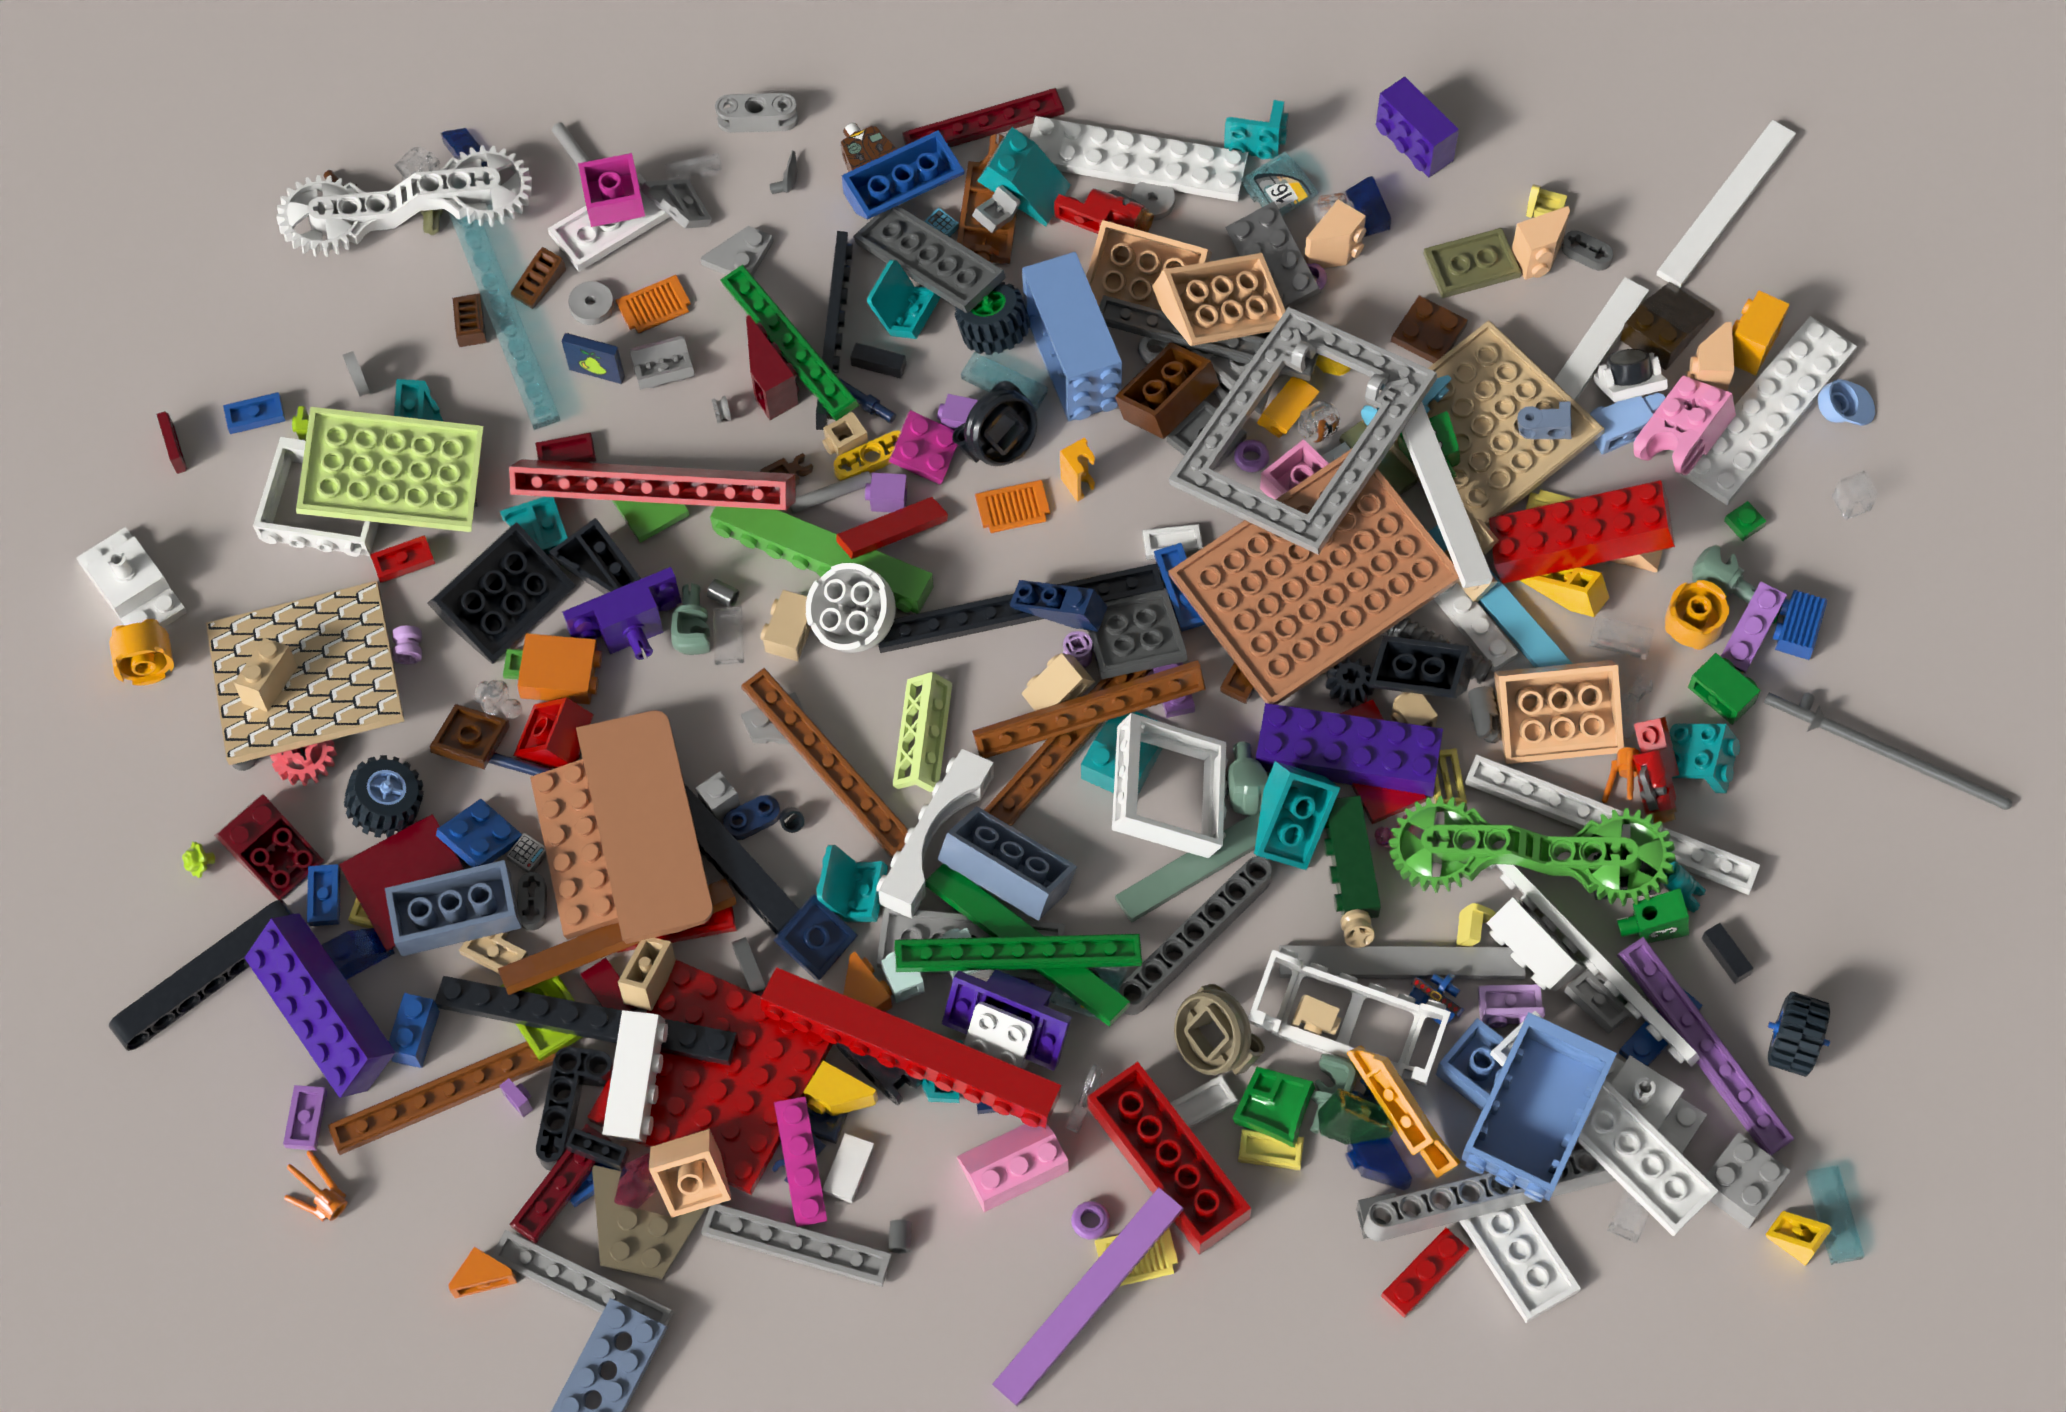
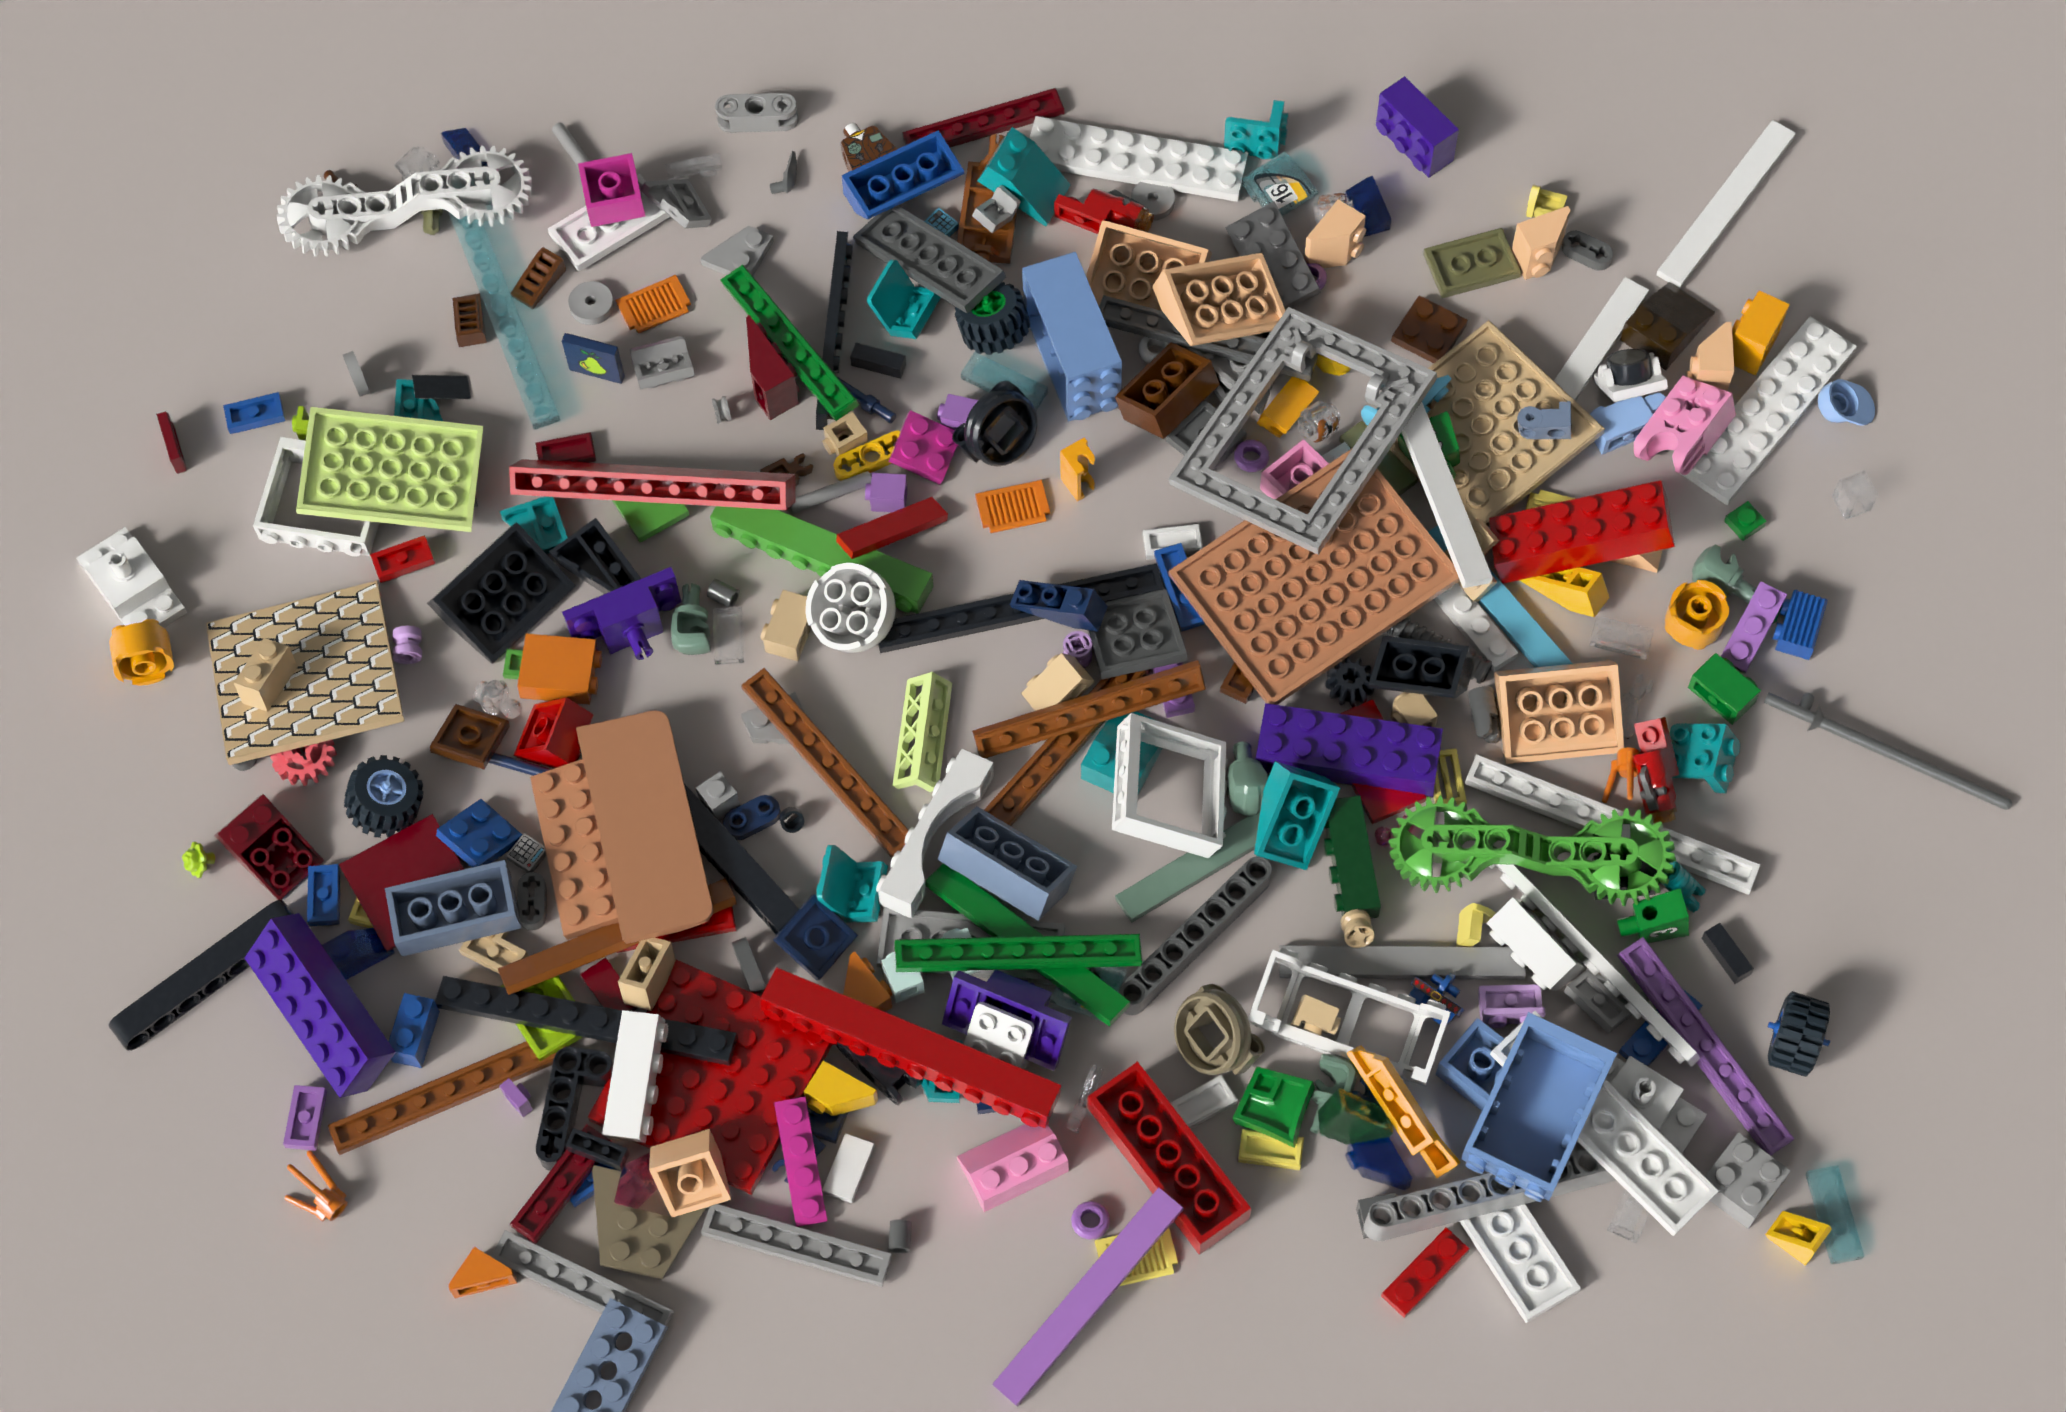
none -> black sticker [412,375,471,399]

